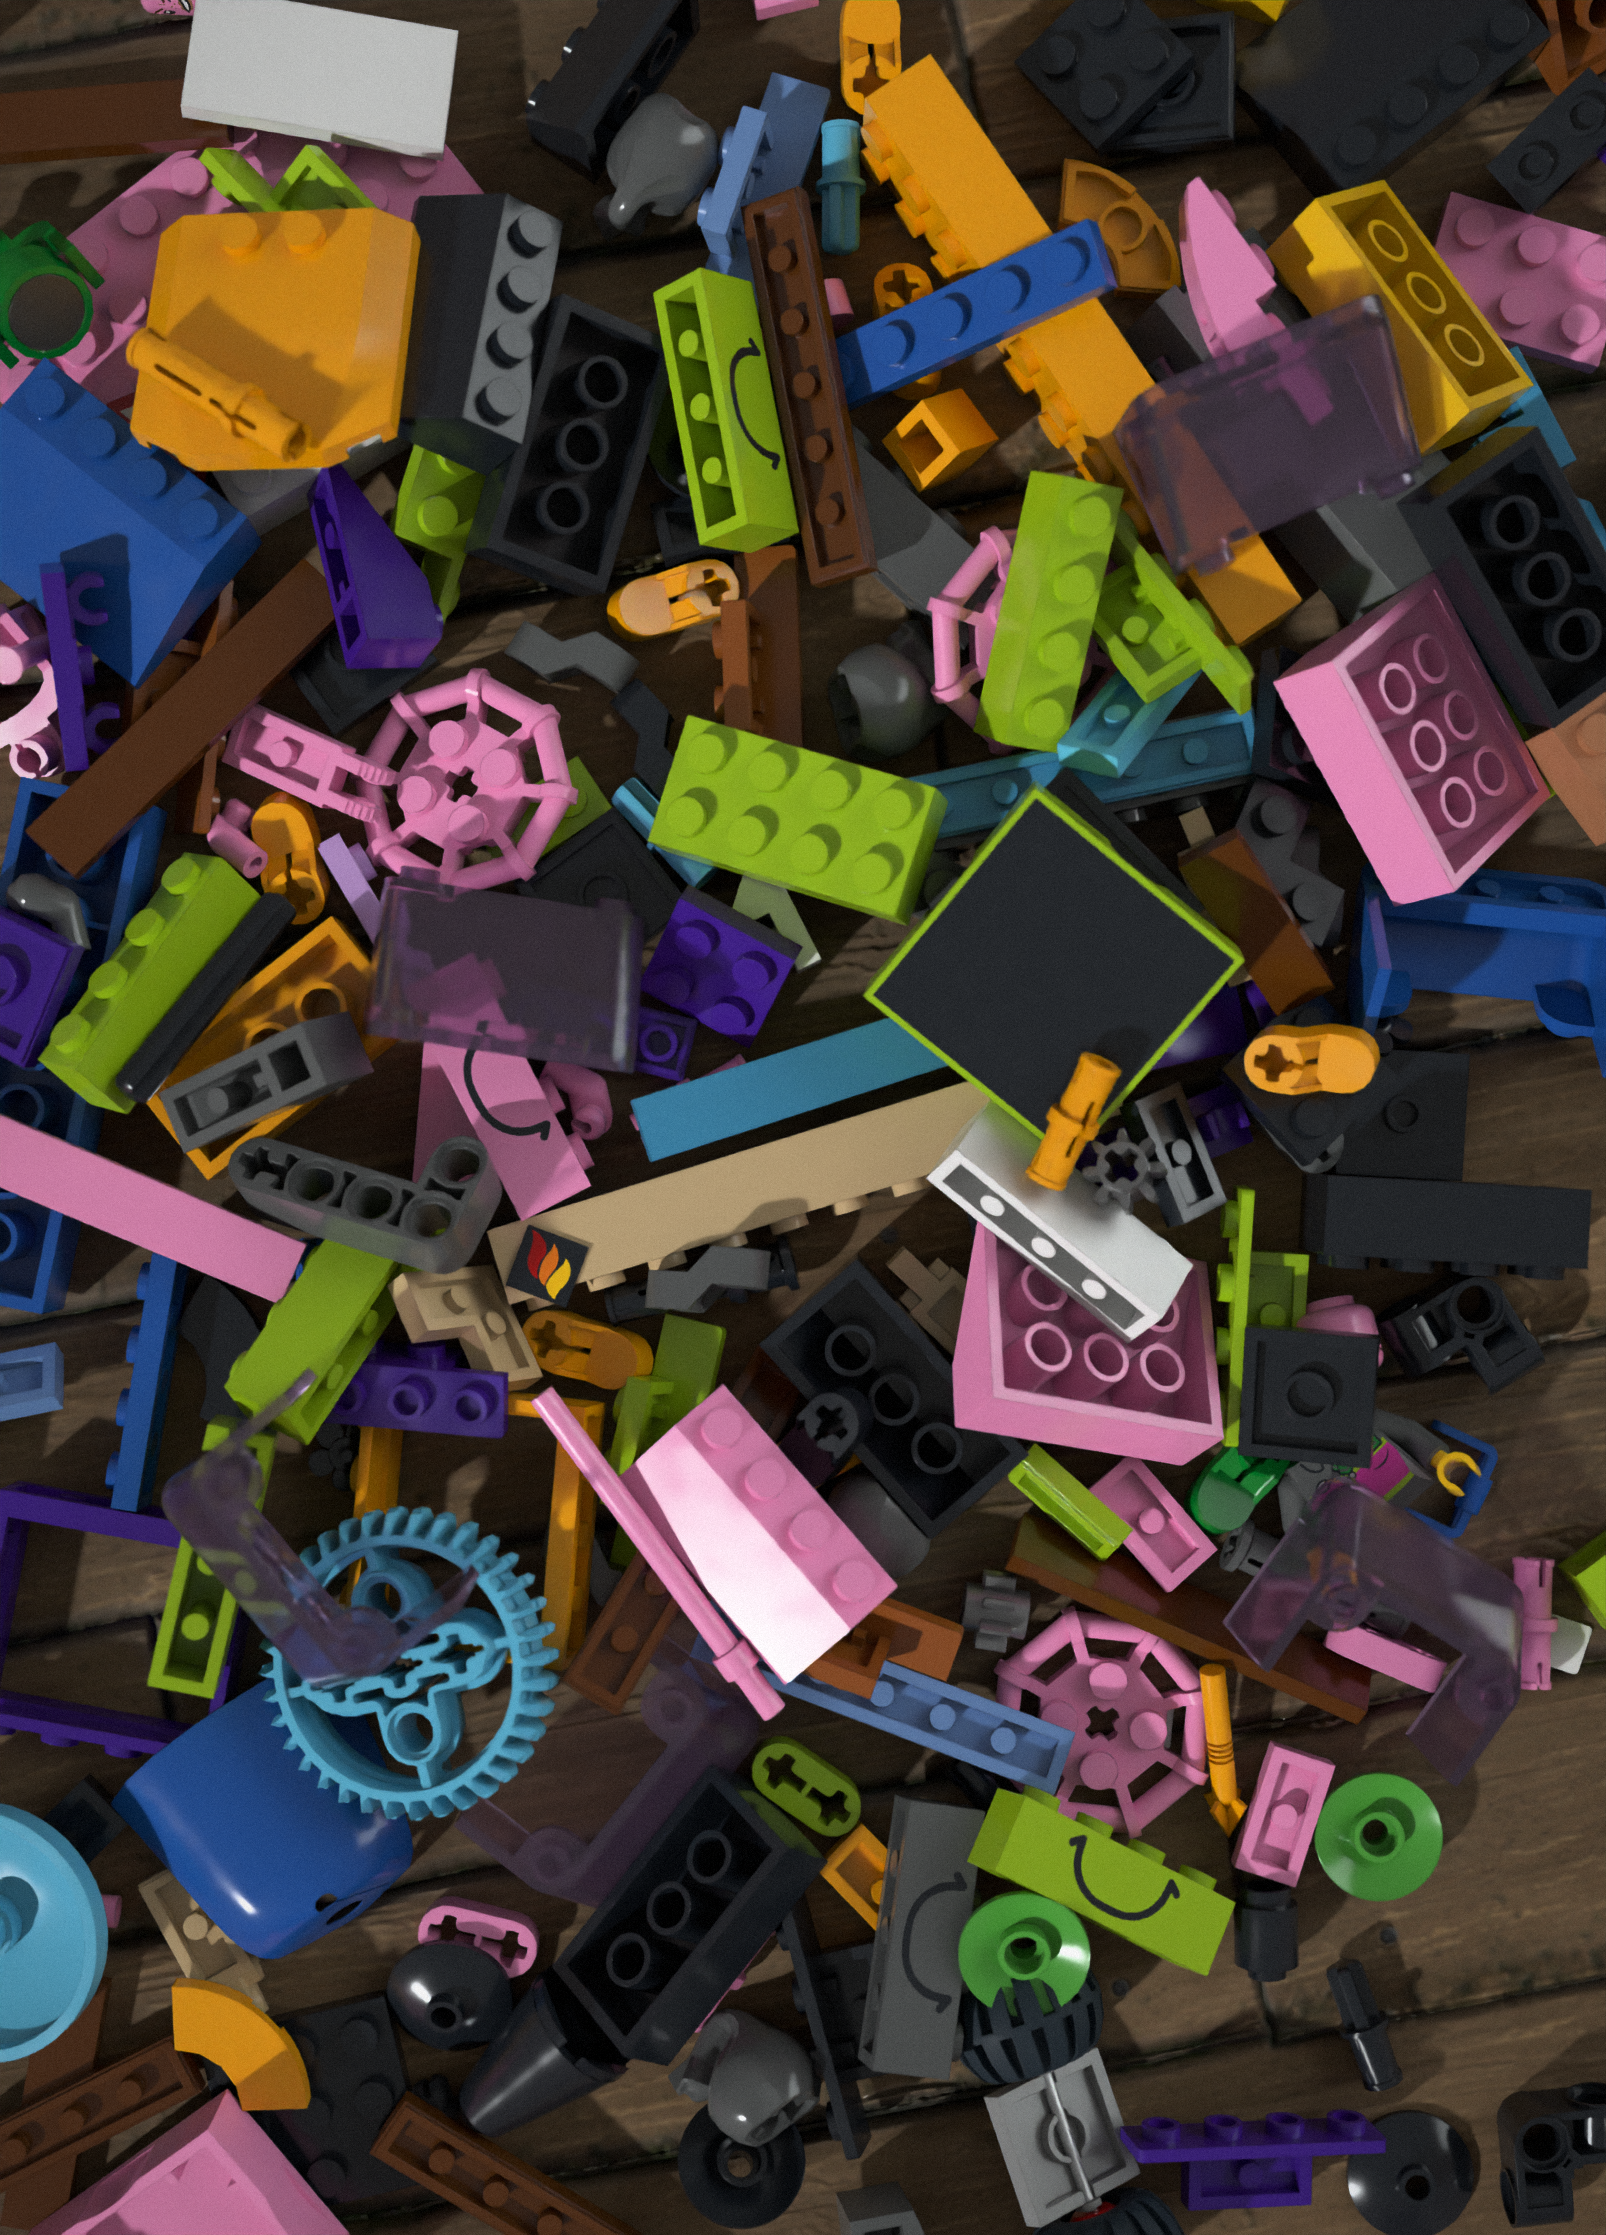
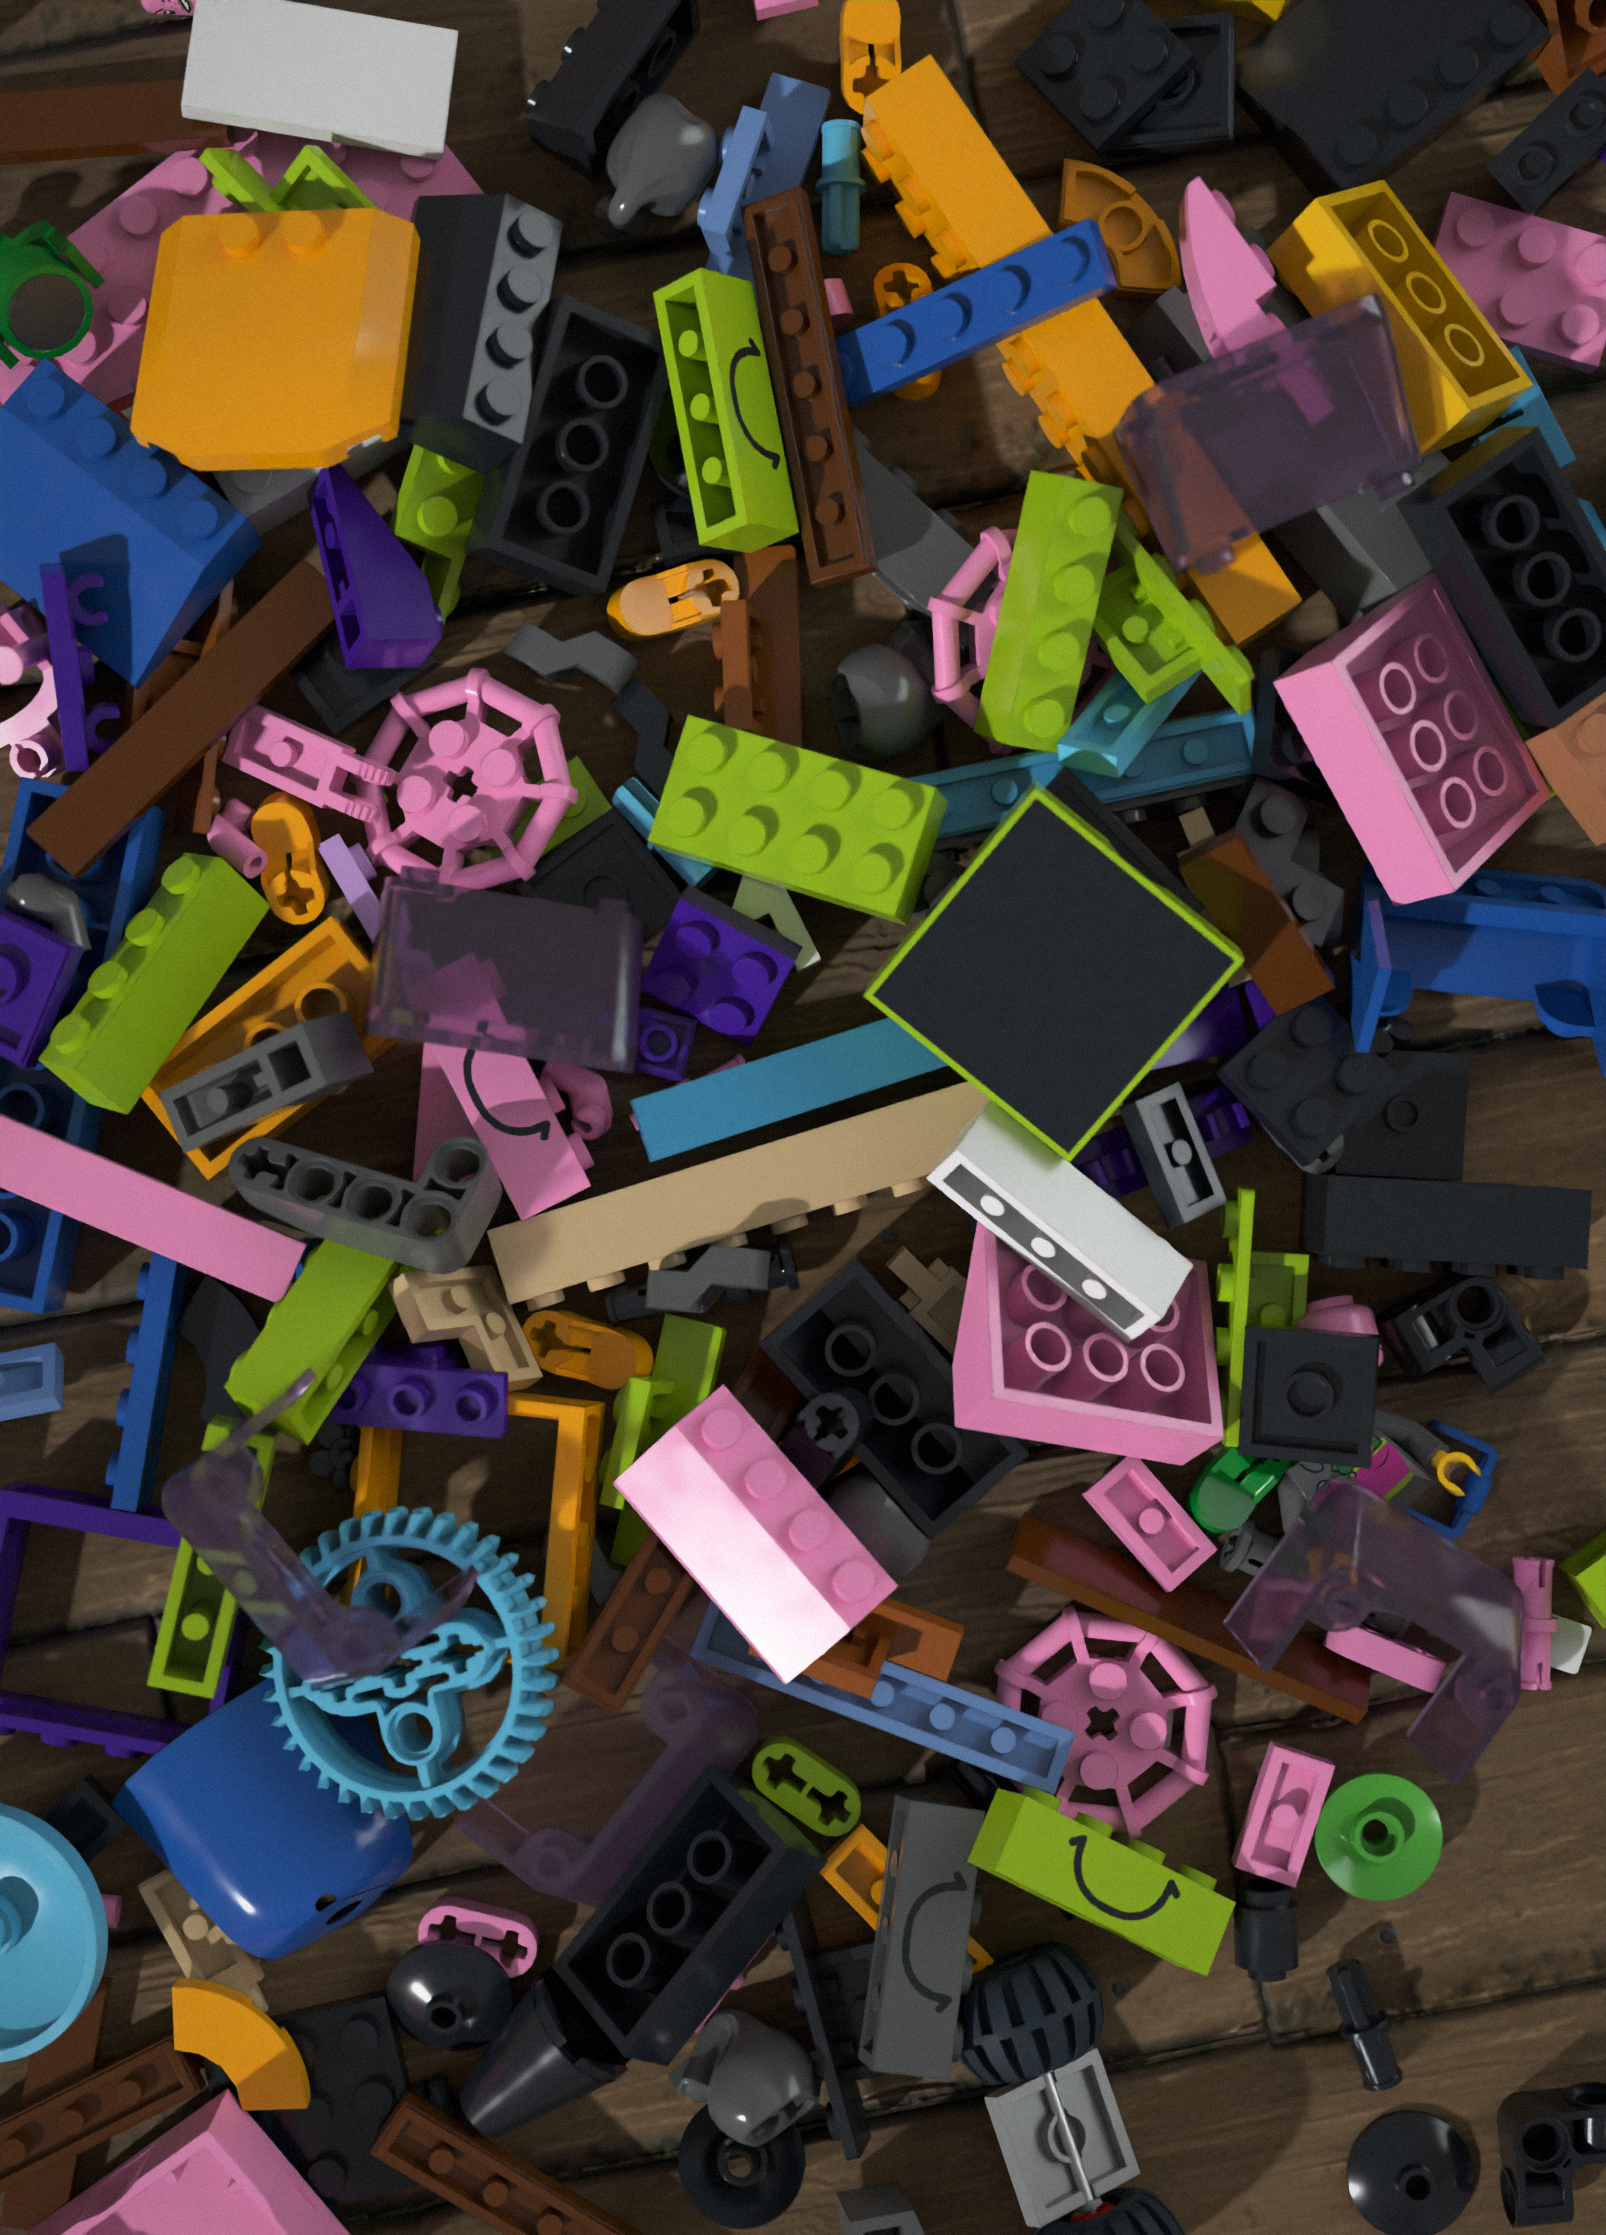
black axle [115,892,297,1104] -> none
light orange pin [126,326,311,463] -> none
black sticker [506,1224,589,1308] -> none
bright pink bar [530,1386,785,1721] -> none
light orange brick [882,388,999,492] -> none
bright green dish [958,1891,1091,2016] -> none
flat silver gear [959,1569,1030,1653] -> none
lime tile [1008,1443,1133,1562] -> none
light orange pin [1025,1052,1122,1191] -> none
flat silver gear [1082,1128,1168,1216] -> none
dark purple bracket [1120,2109,1386,2211] -> none
light orange piece [1199,1663,1248,1838] -> none
light orange piece [1244,1023,1380,1095] -> none

